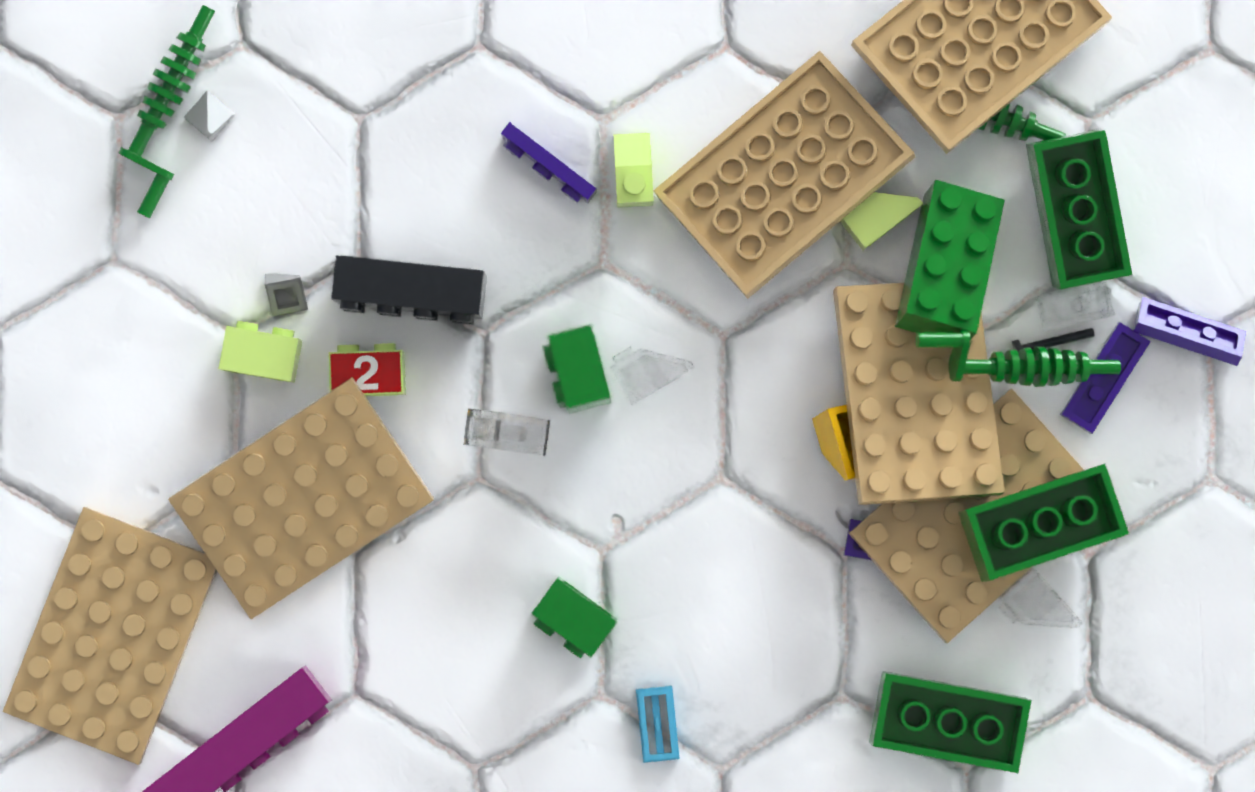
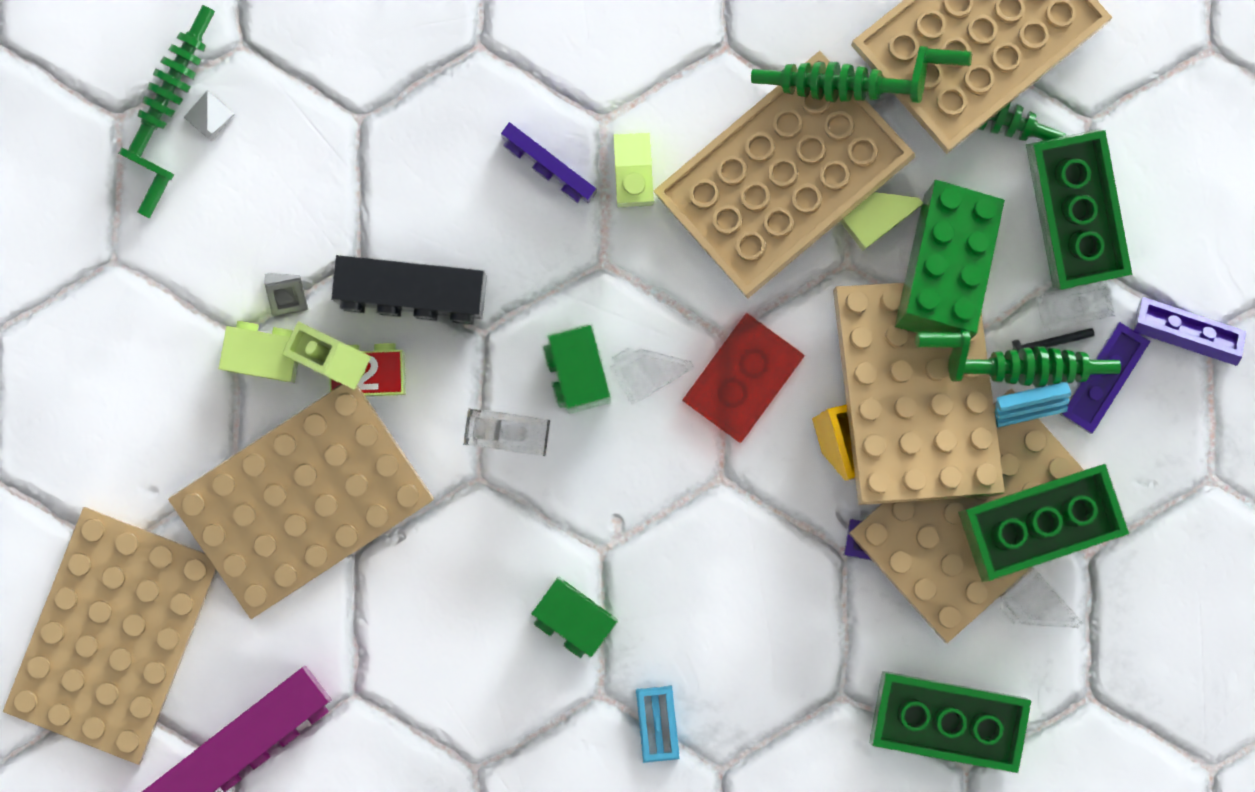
none -> yellowish green slope [282,321,371,390]
none -> clear red tile [682,312,805,444]
none -> green piece [751,46,972,103]
none -> medium azure tile [994,382,1071,428]

